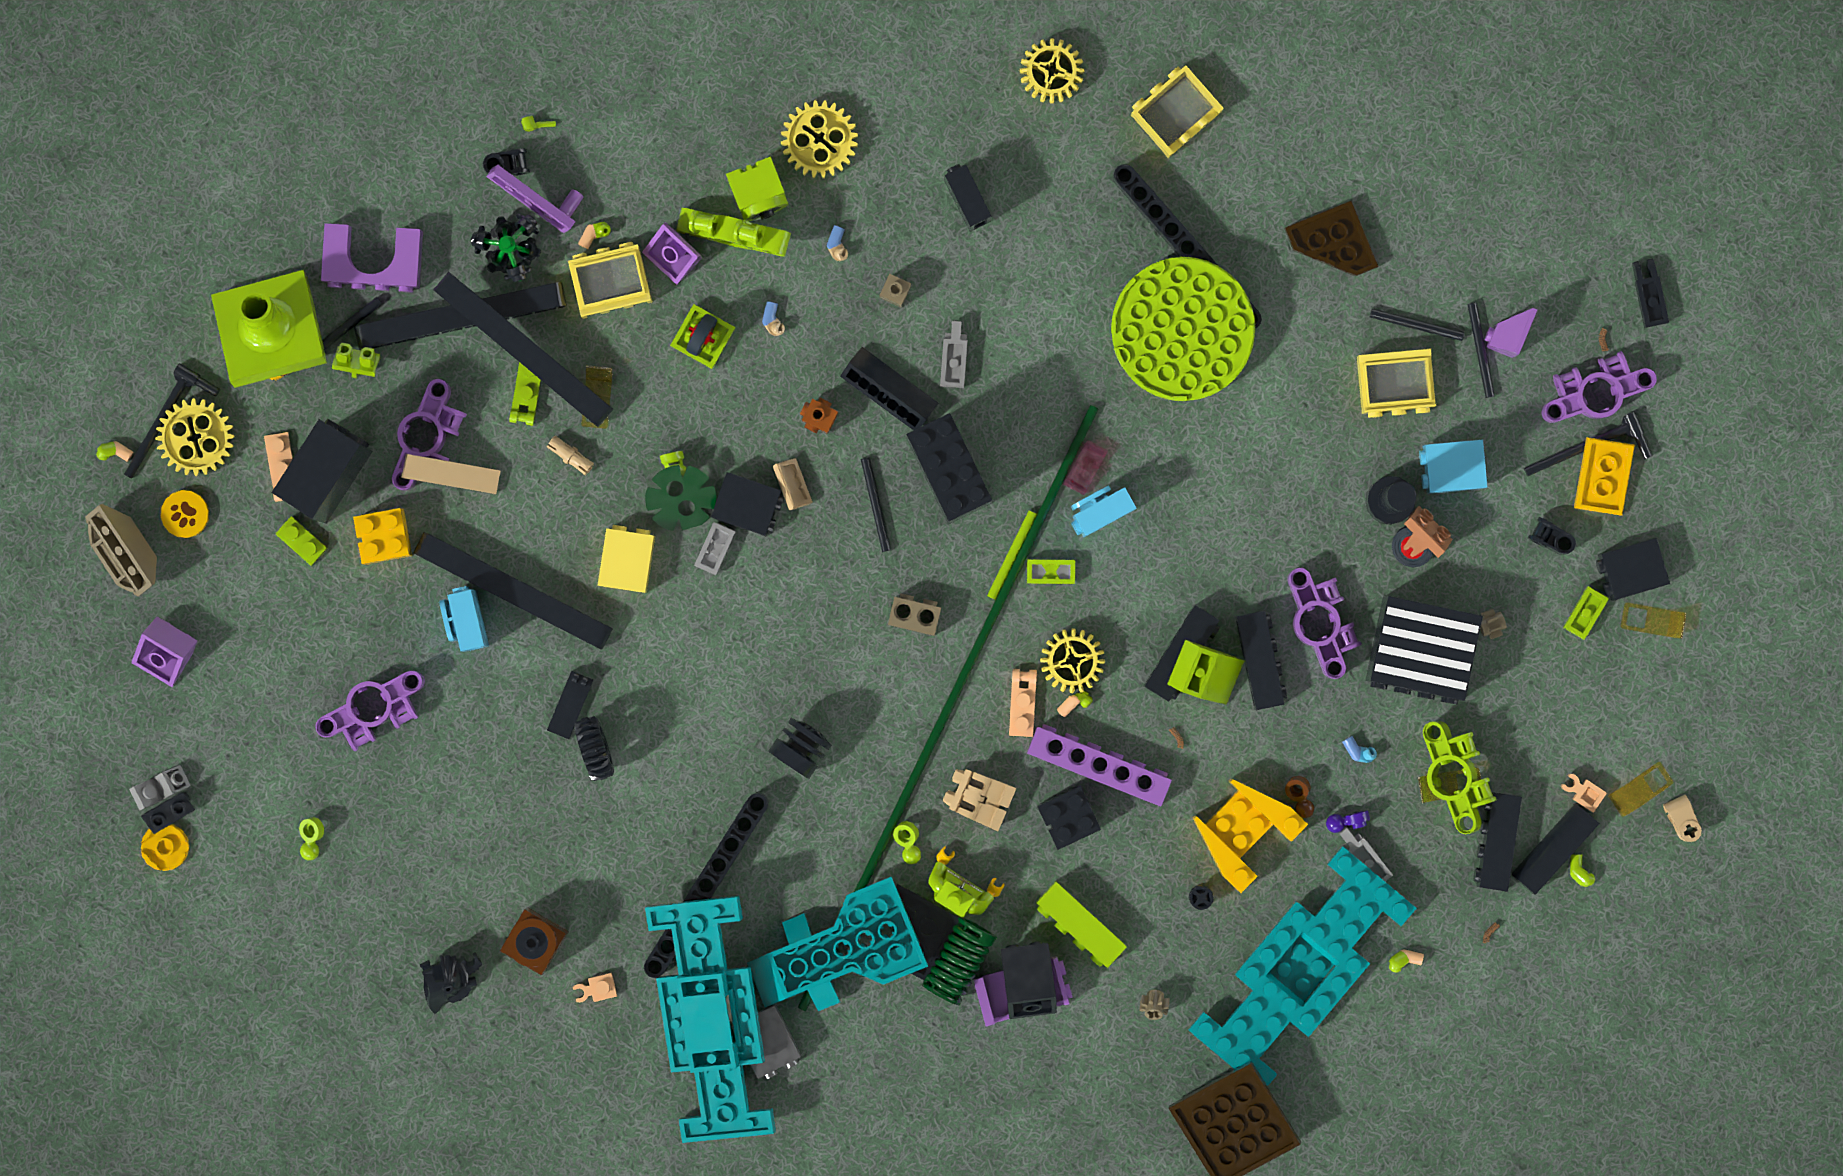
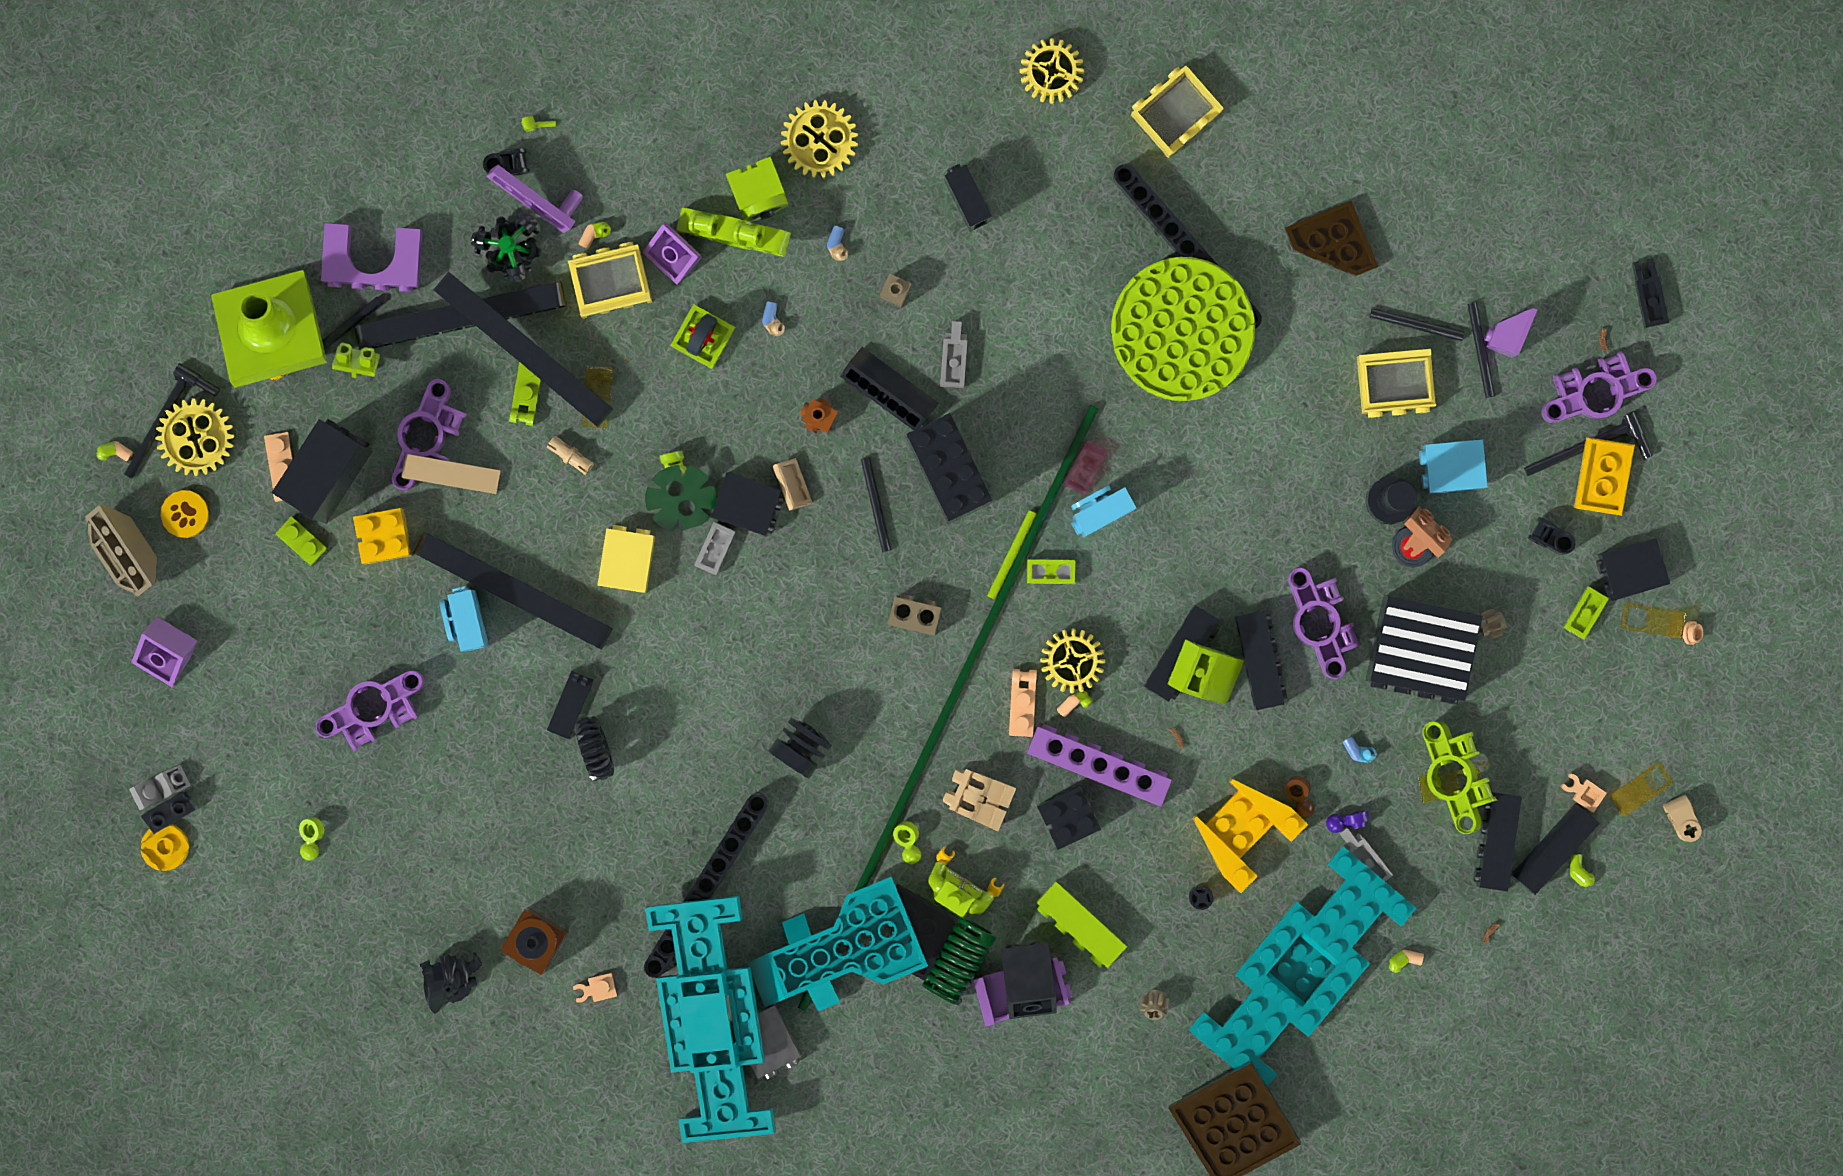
none -> light nougat plate [1682,621,1703,645]

